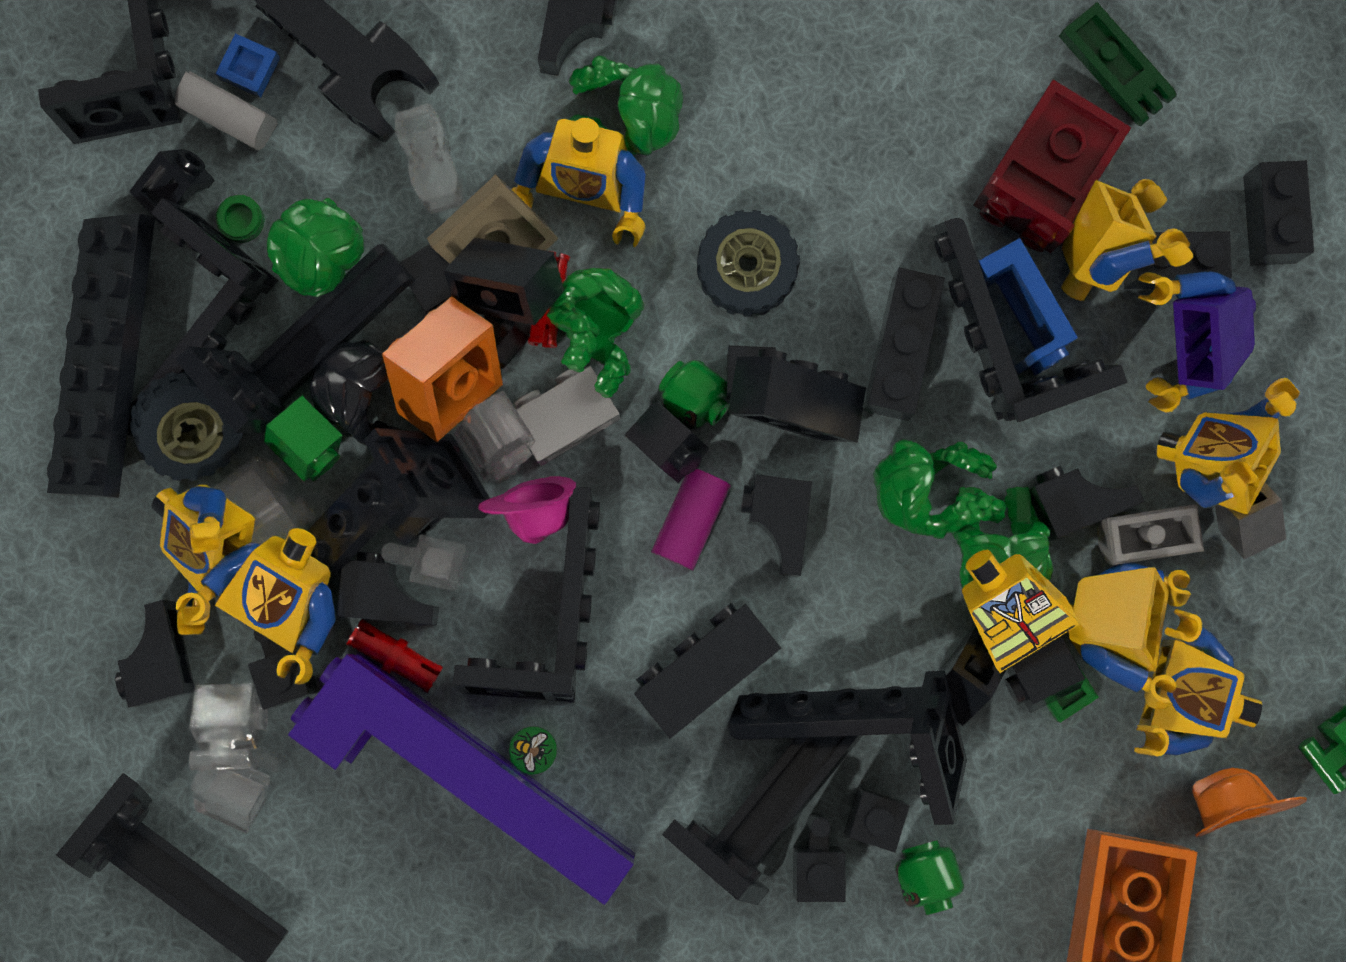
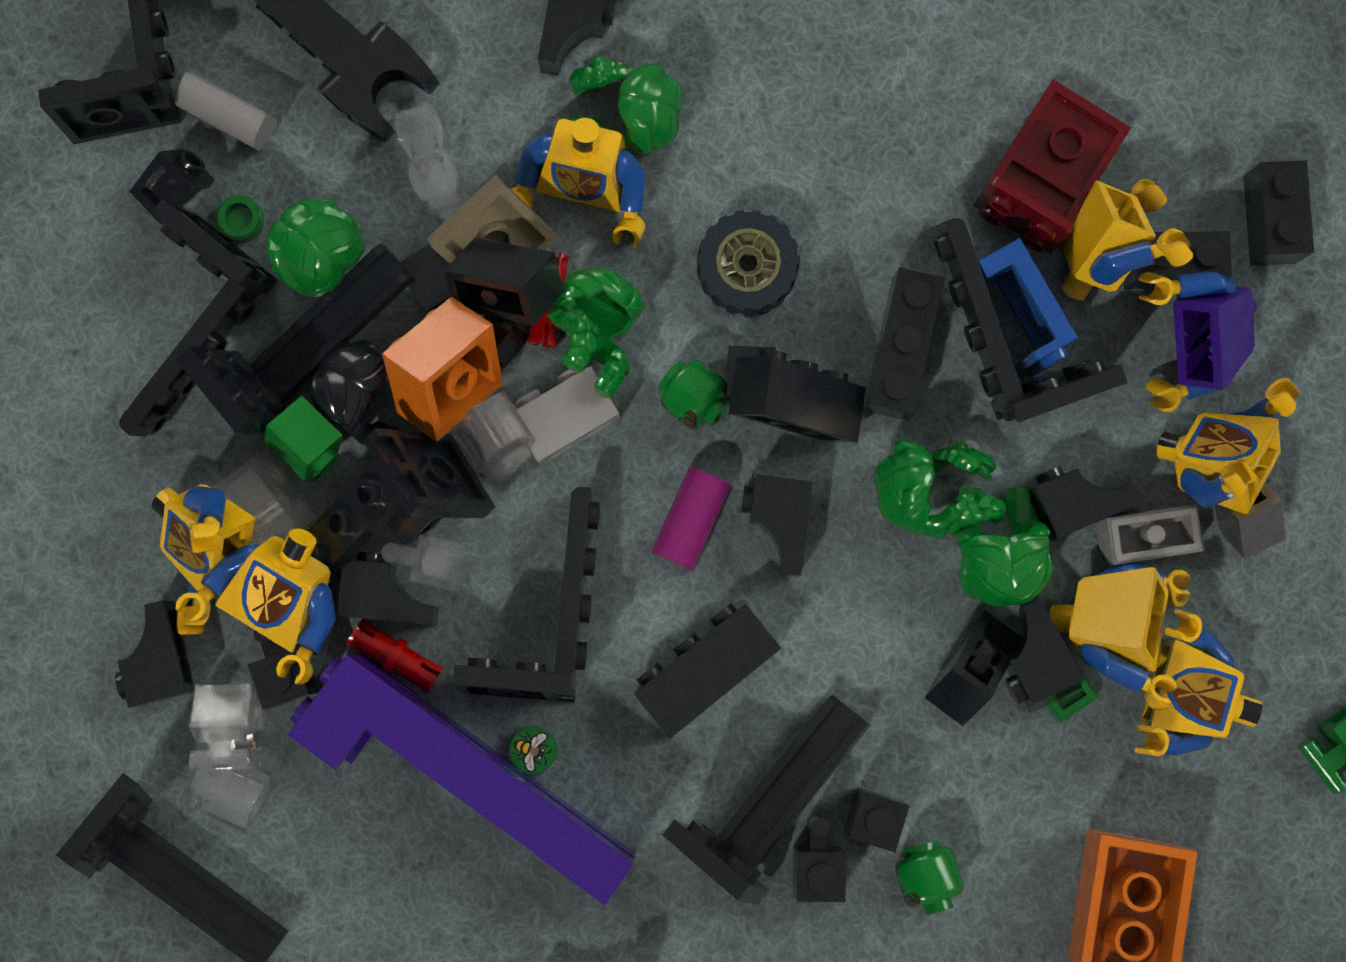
black plate [47,213,155,498] -> none
black wheel [130,371,243,481] -> none
blue plate [215,33,280,98] -> none
dark pink piece [478,476,576,544] -> none
black brick [625,400,709,484] -> none
black bracket [727,671,967,825] -> none
torso [961,550,1080,673] -> none
dark green hinge [1059,2,1177,126] -> none
orange piece [1192,768,1307,838] -> none

